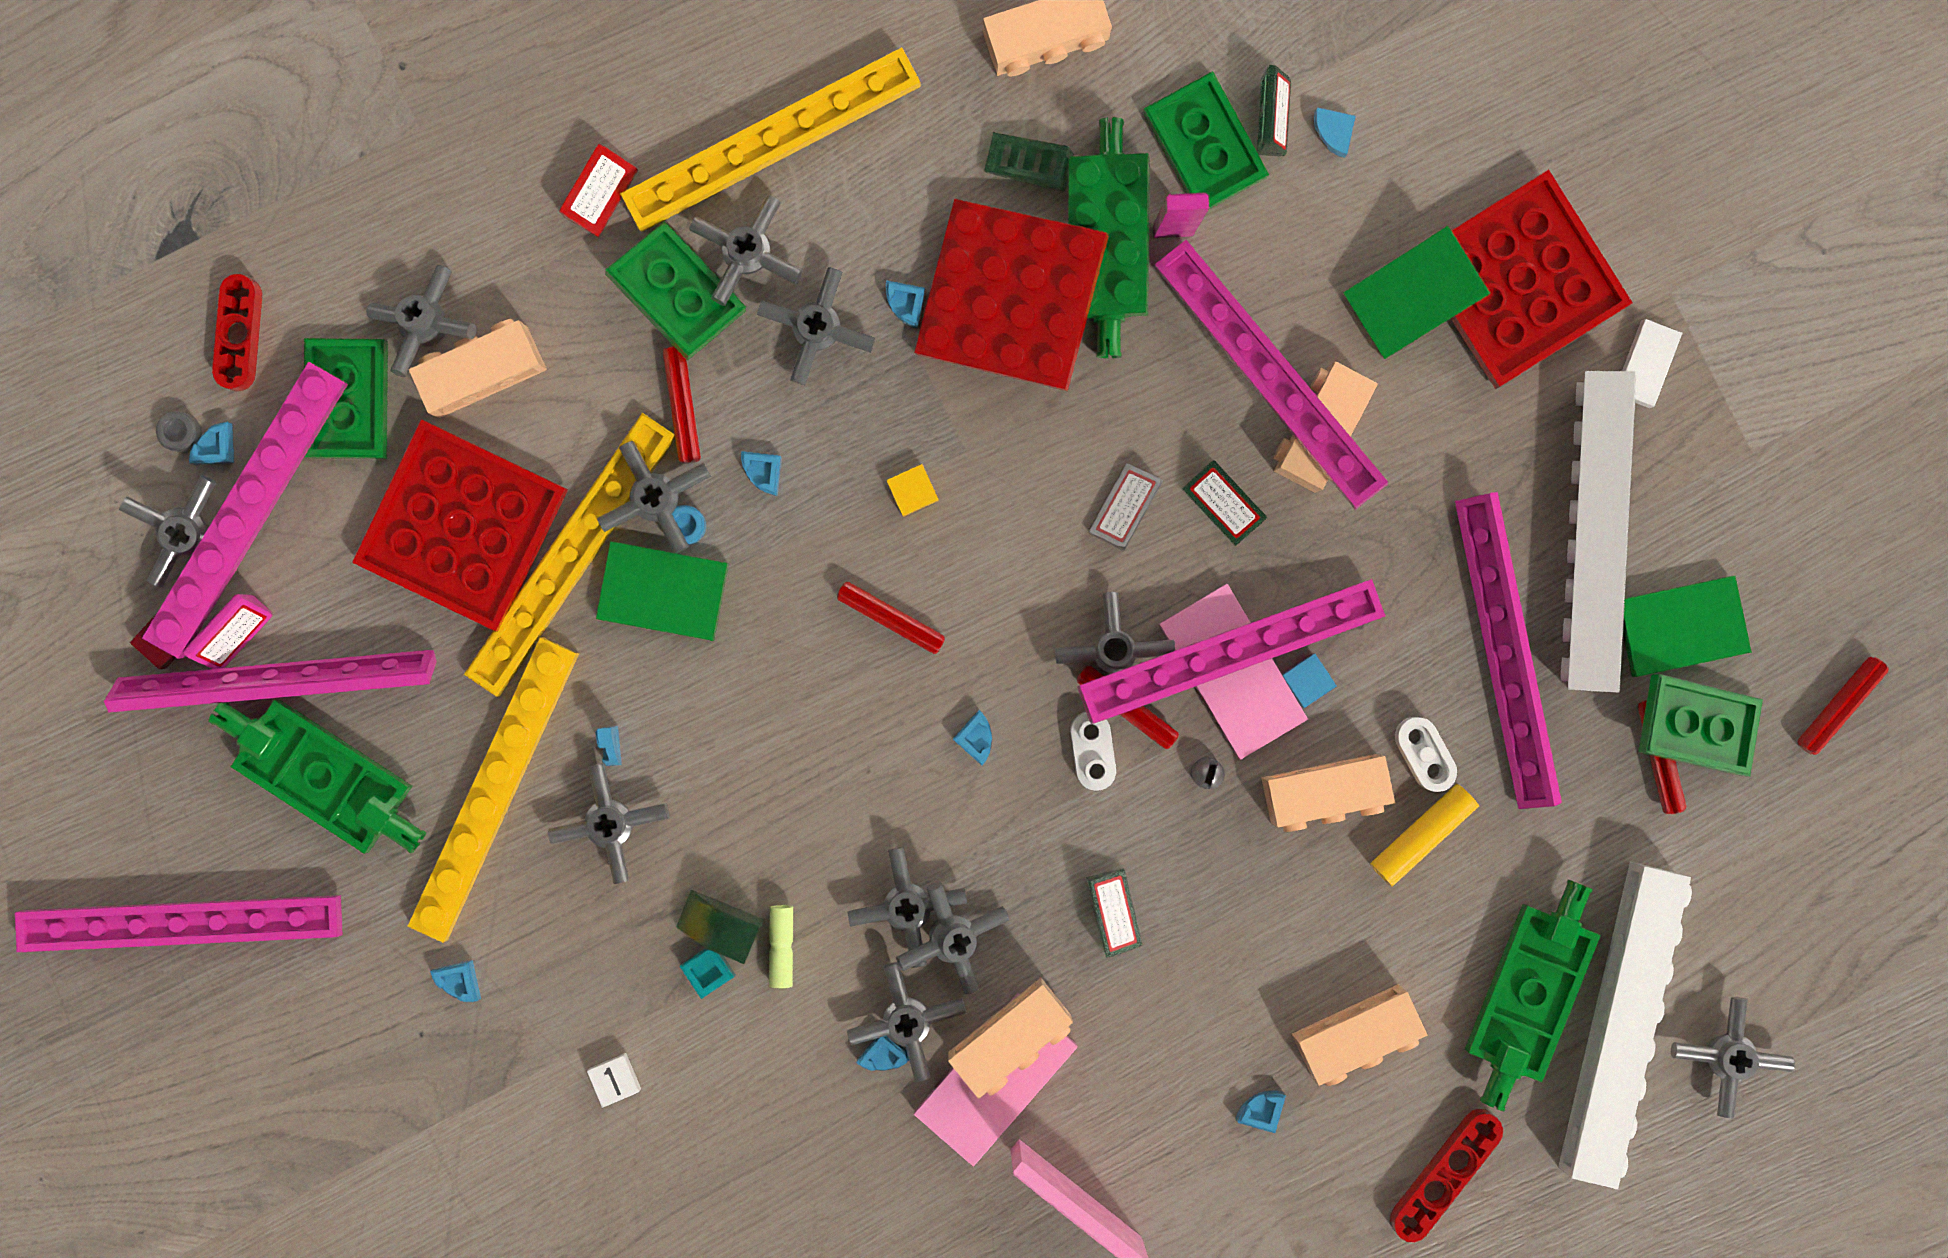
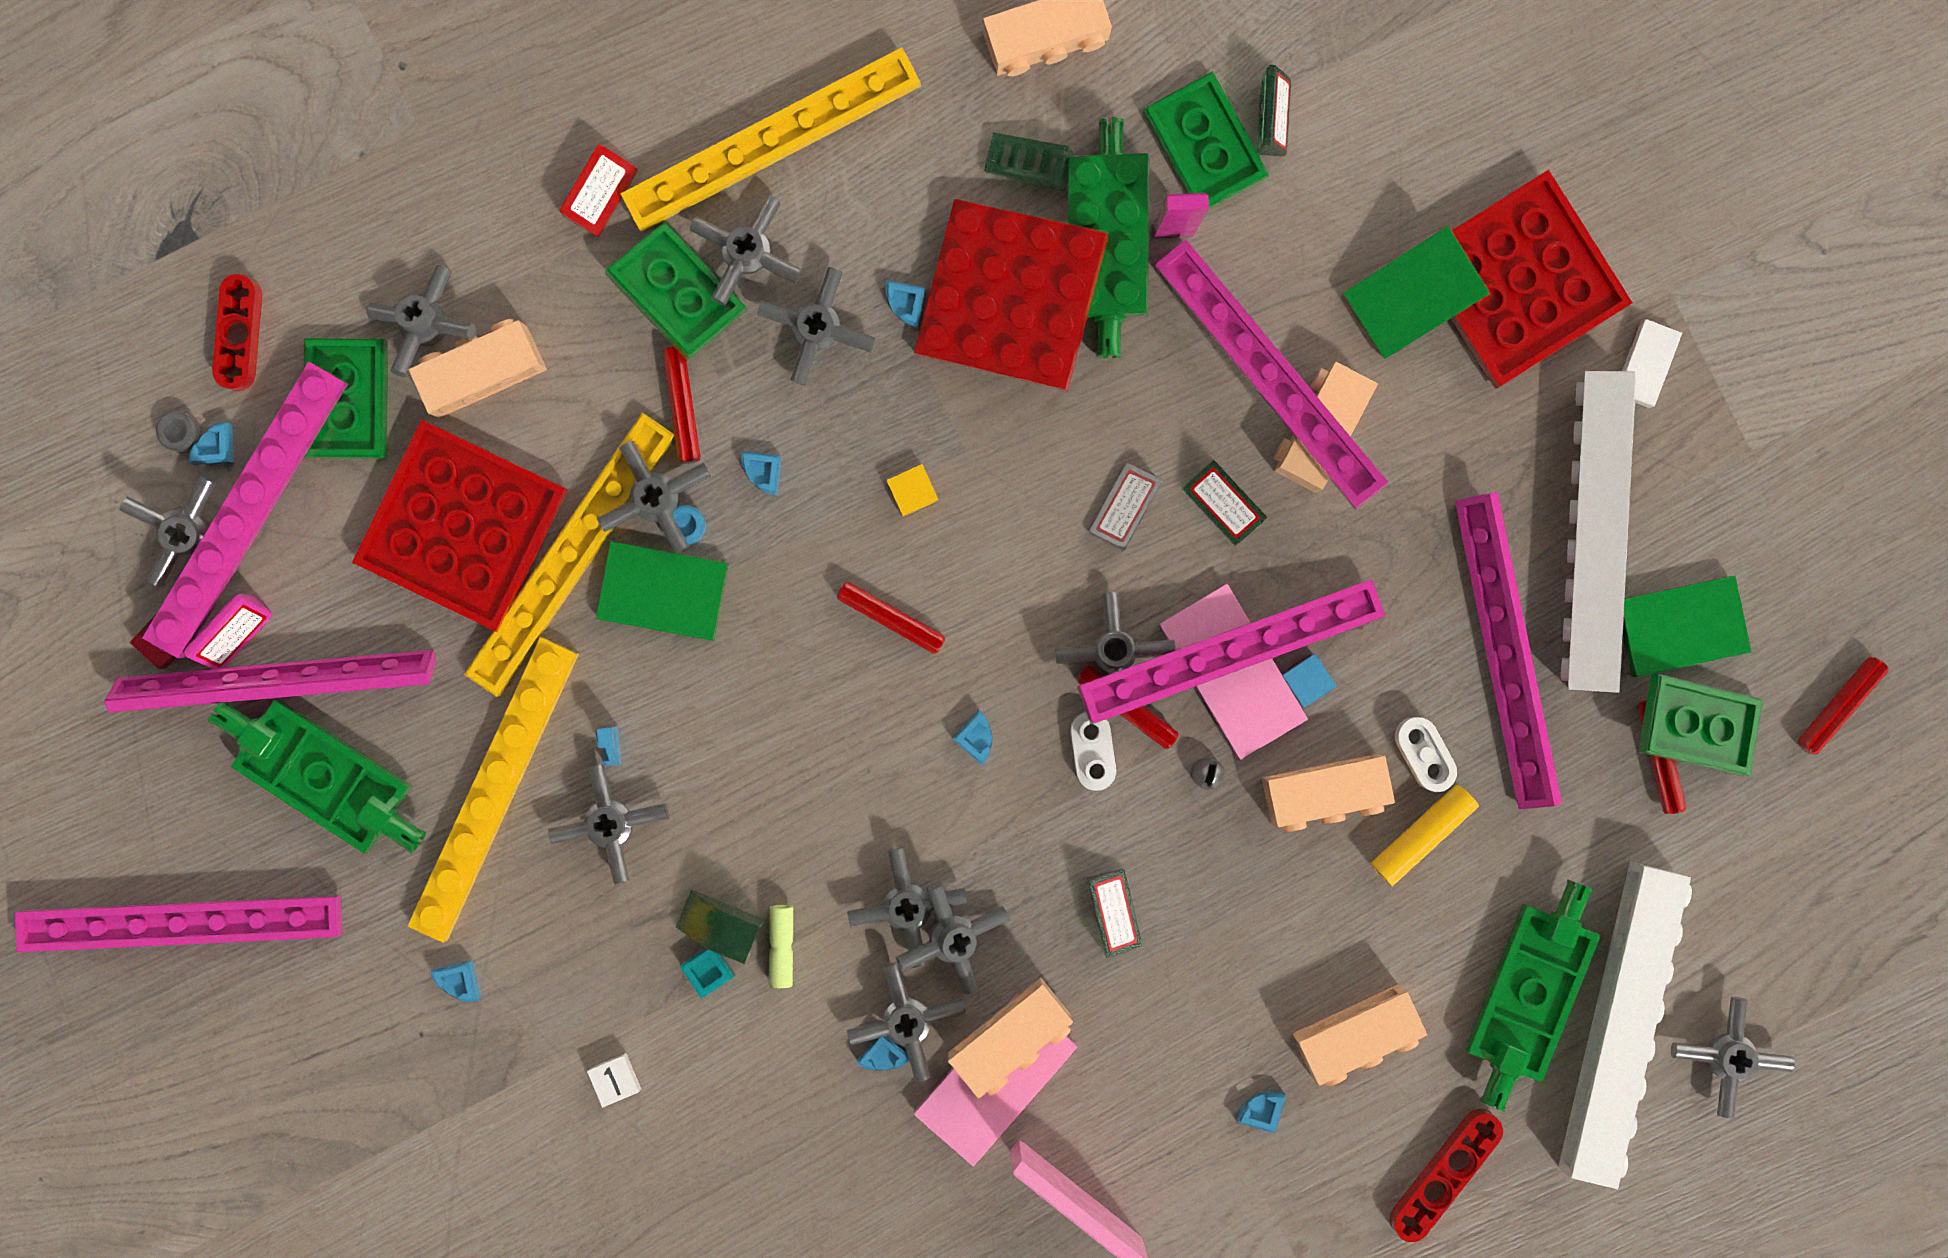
dark azure tile [1314,107,1356,158] -> none

